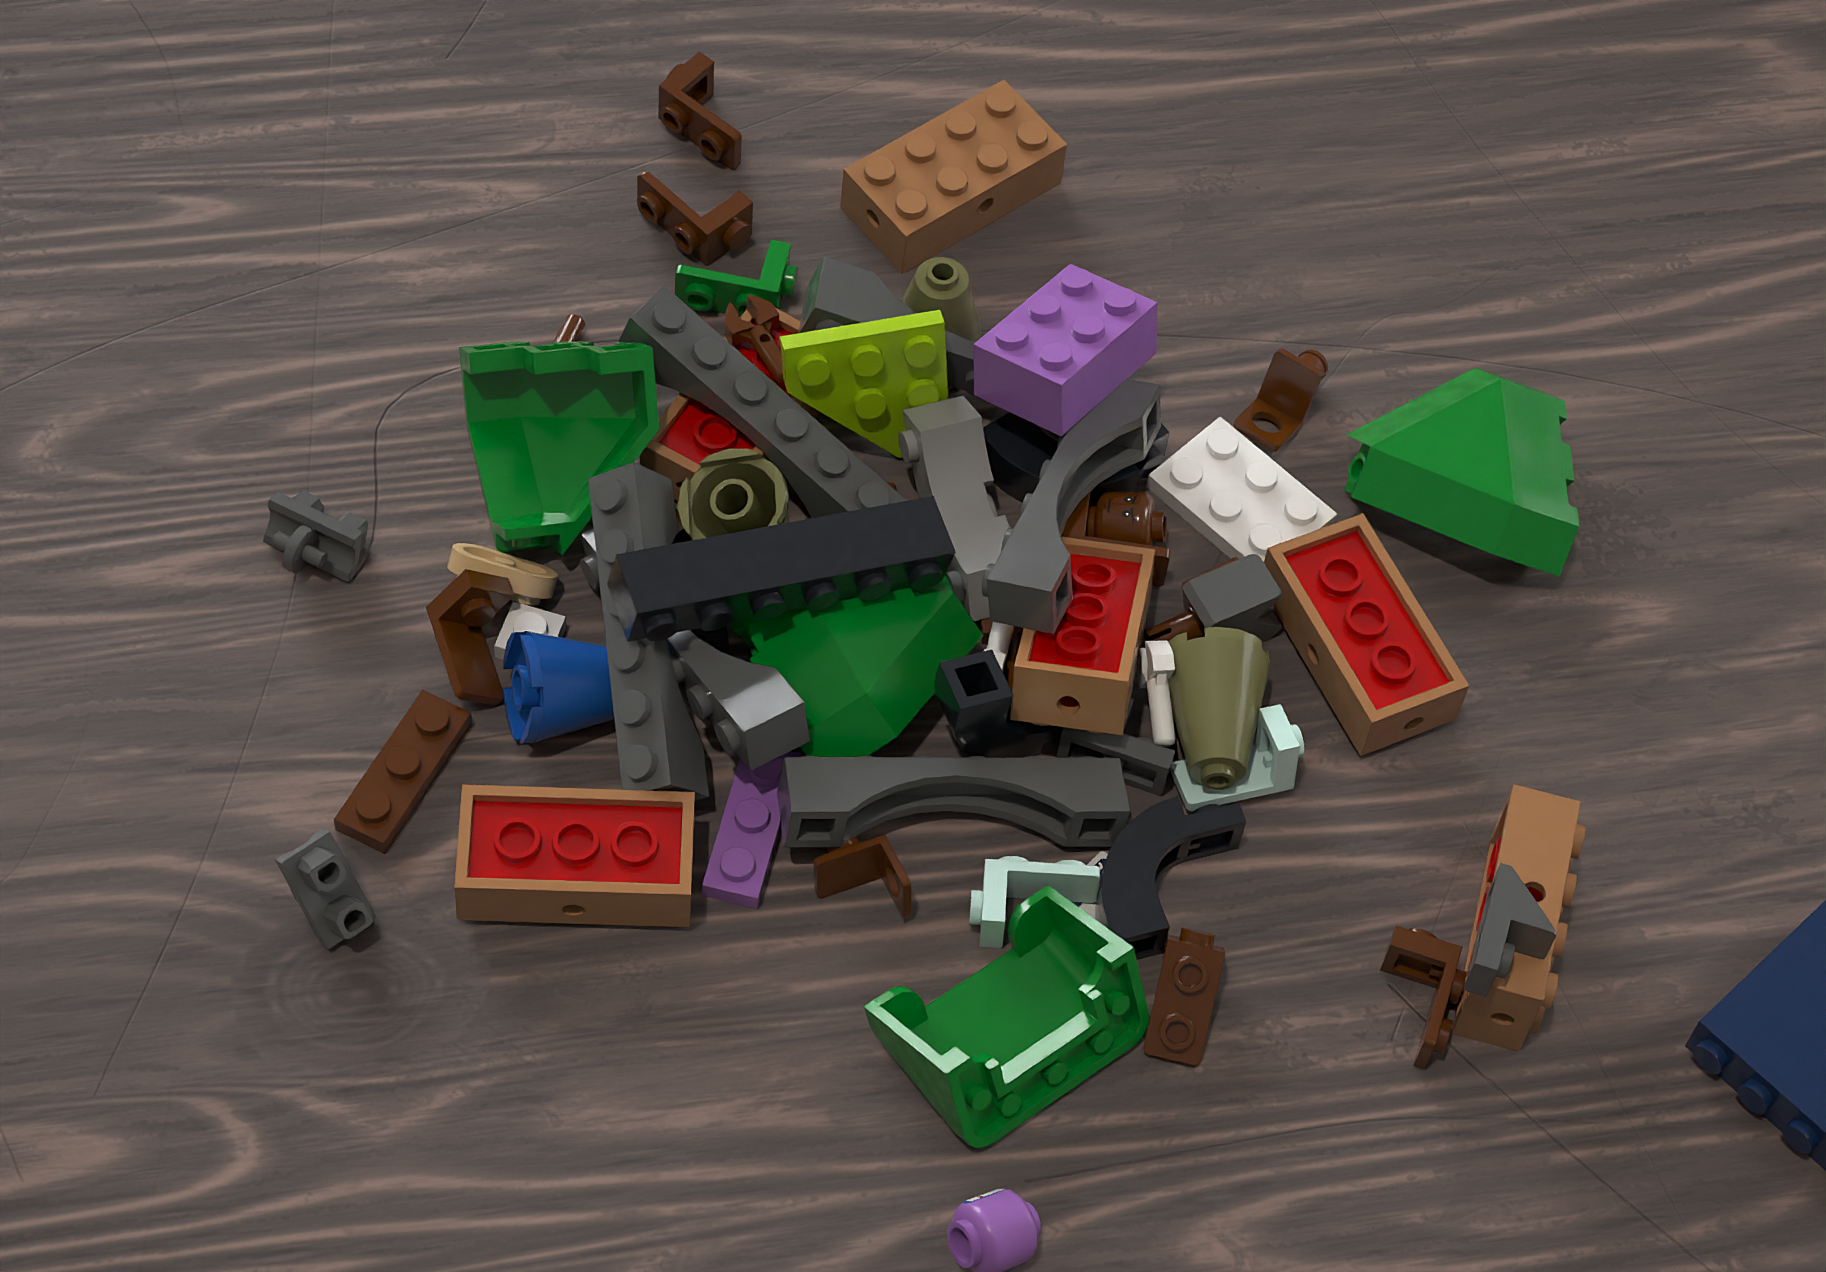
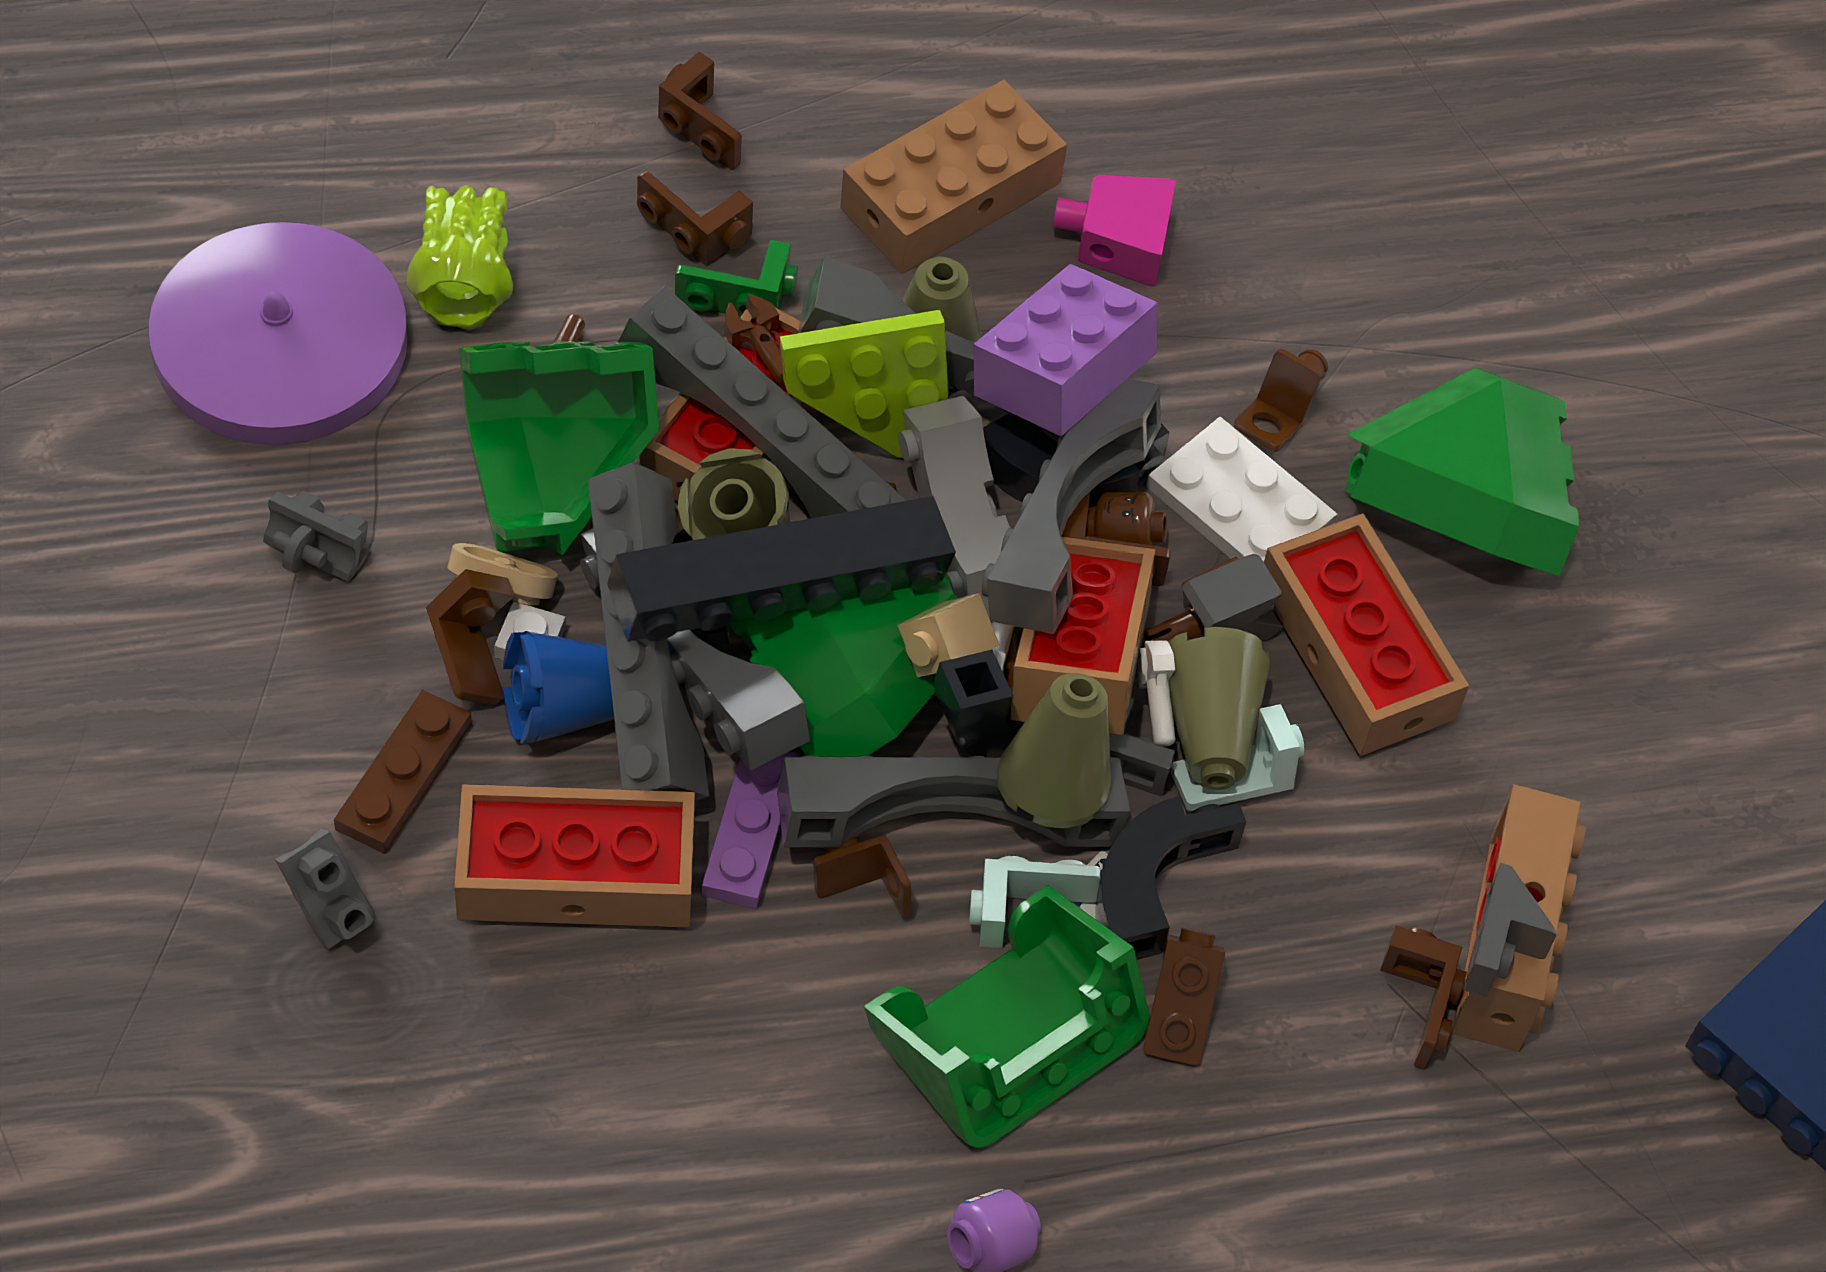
none -> medium lavender container [149,222,408,445]
none -> lime piece [406,185,513,331]
none -> tan brick [898,593,999,677]
none -> olive cone [997,673,1111,828]
none -> dark pink torso [1053,175,1176,286]

